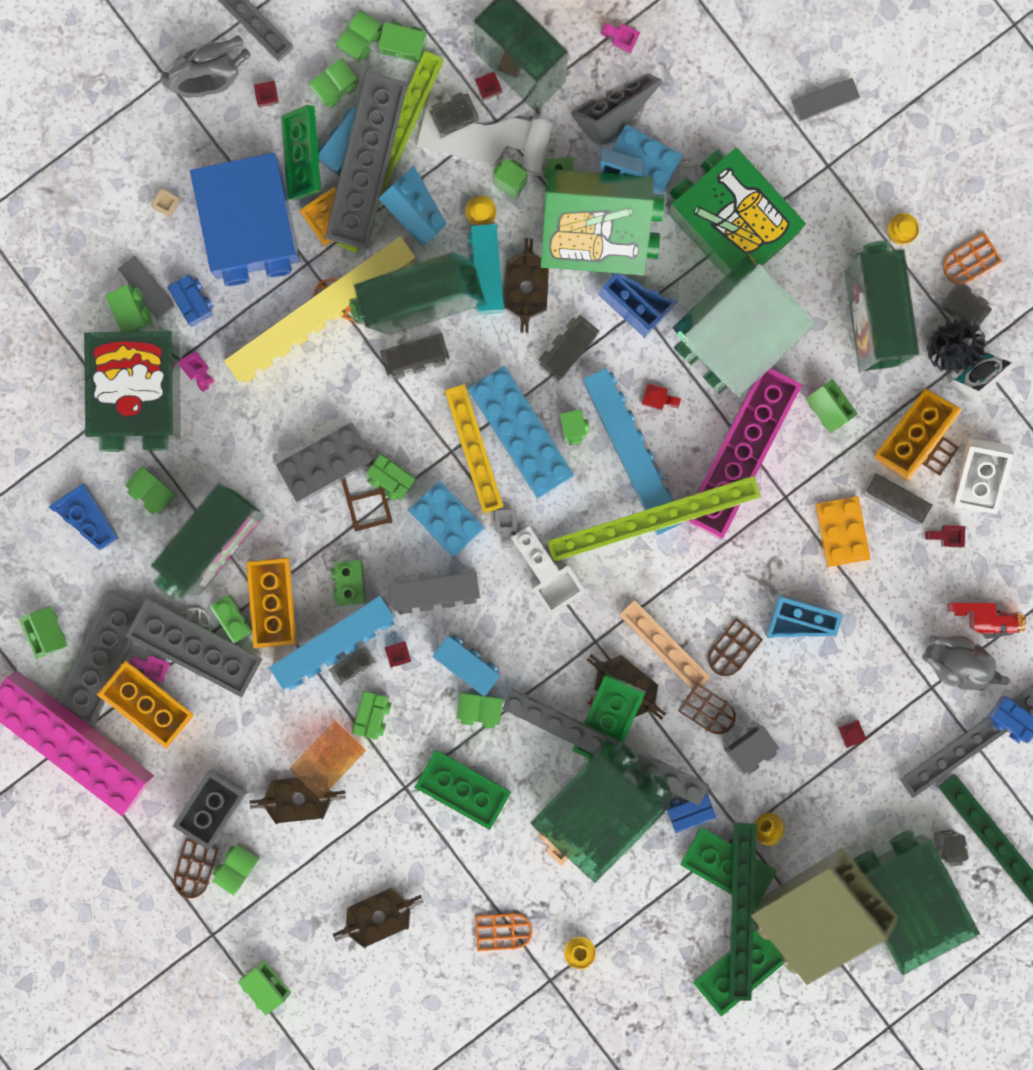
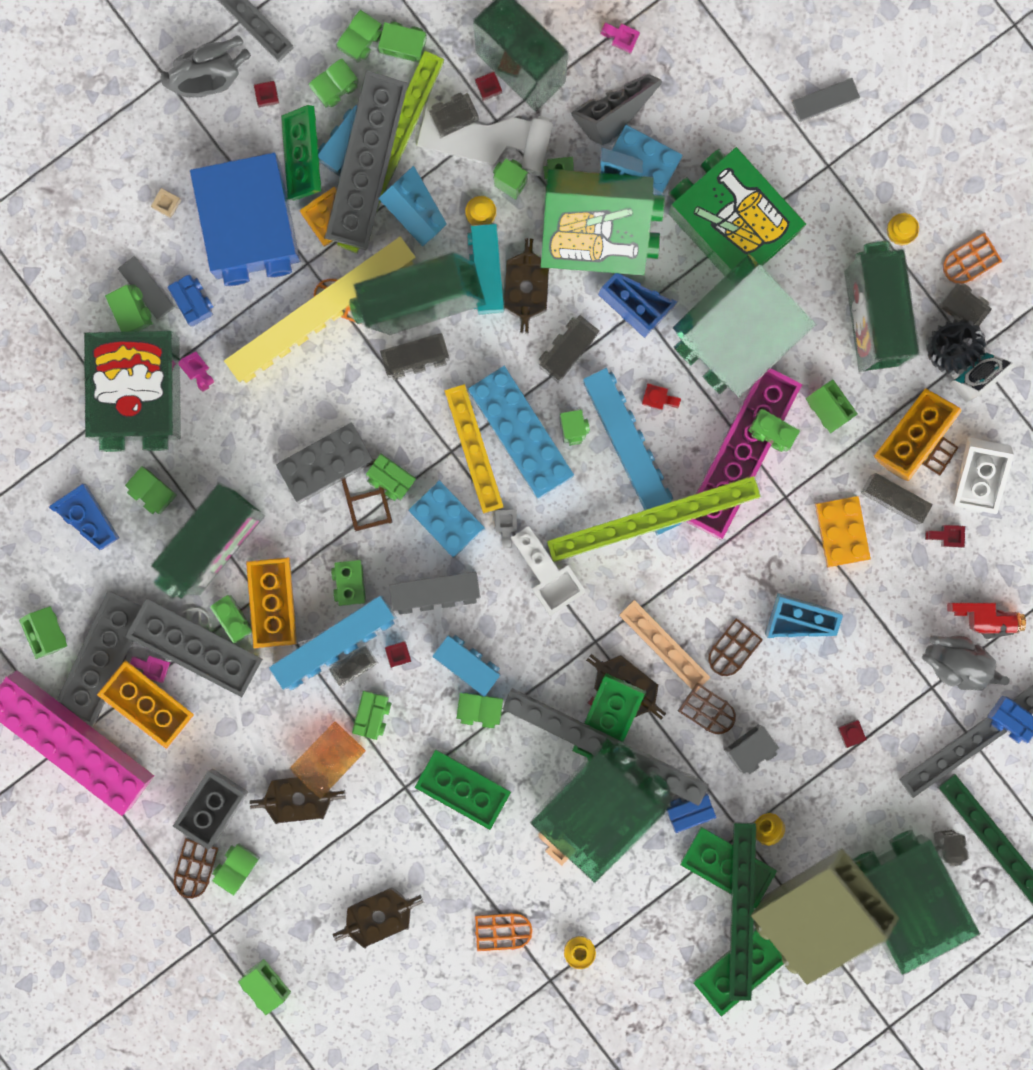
none -> bright green brick [748,409,801,452]

